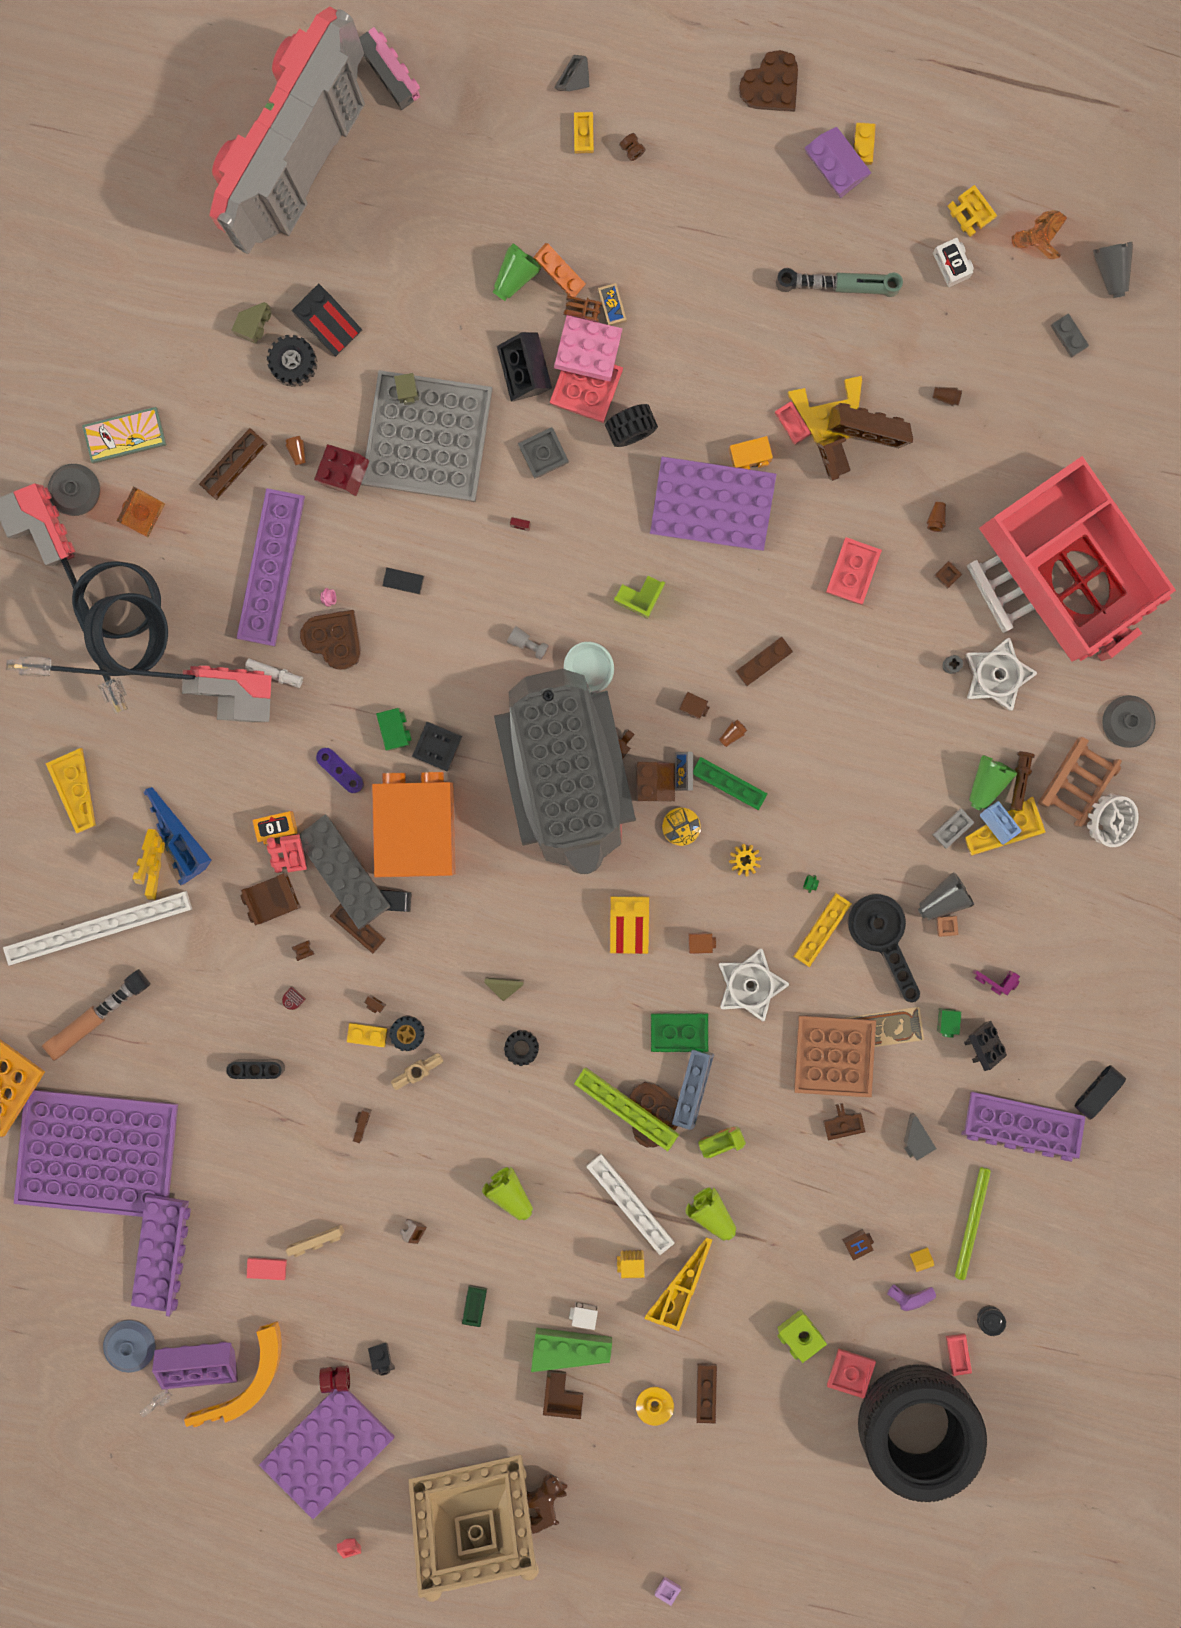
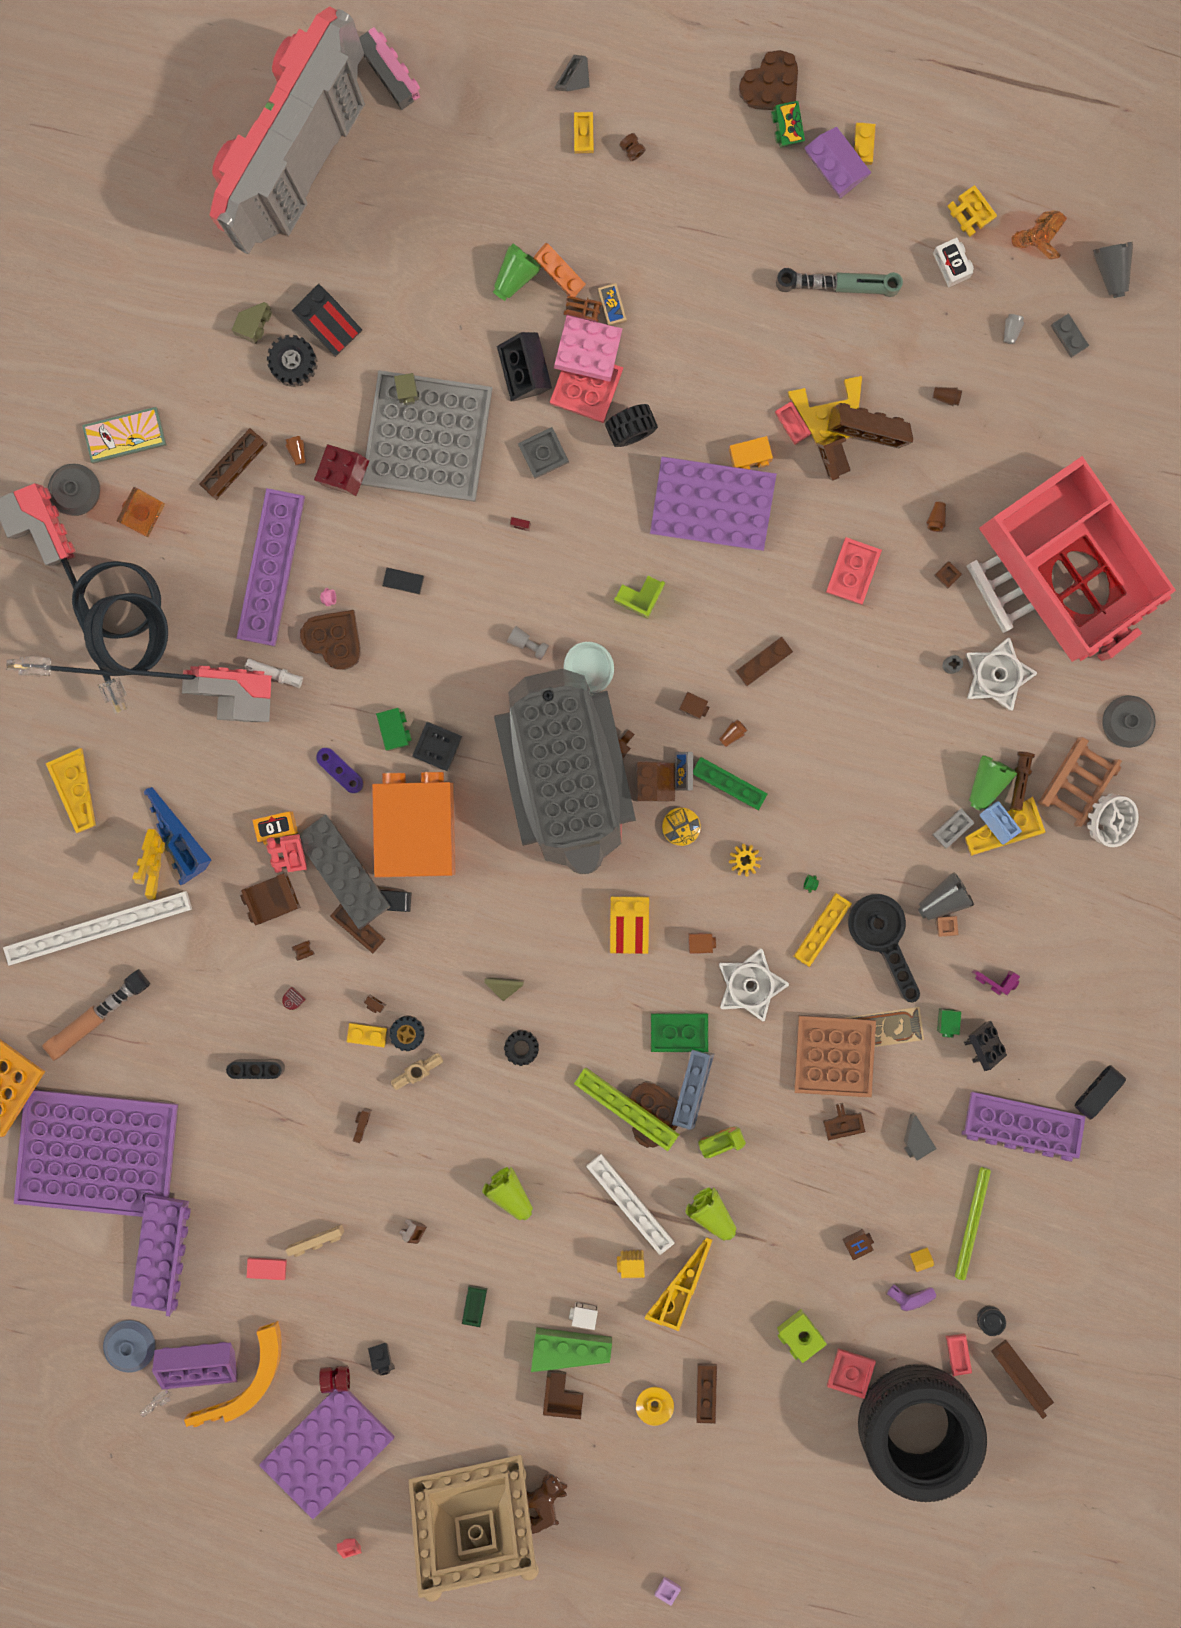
none -> brick [771,101,805,148]
none -> reddish brown fence [991,1340,1054,1419]
none -> light grey cone [1003,314,1024,344]

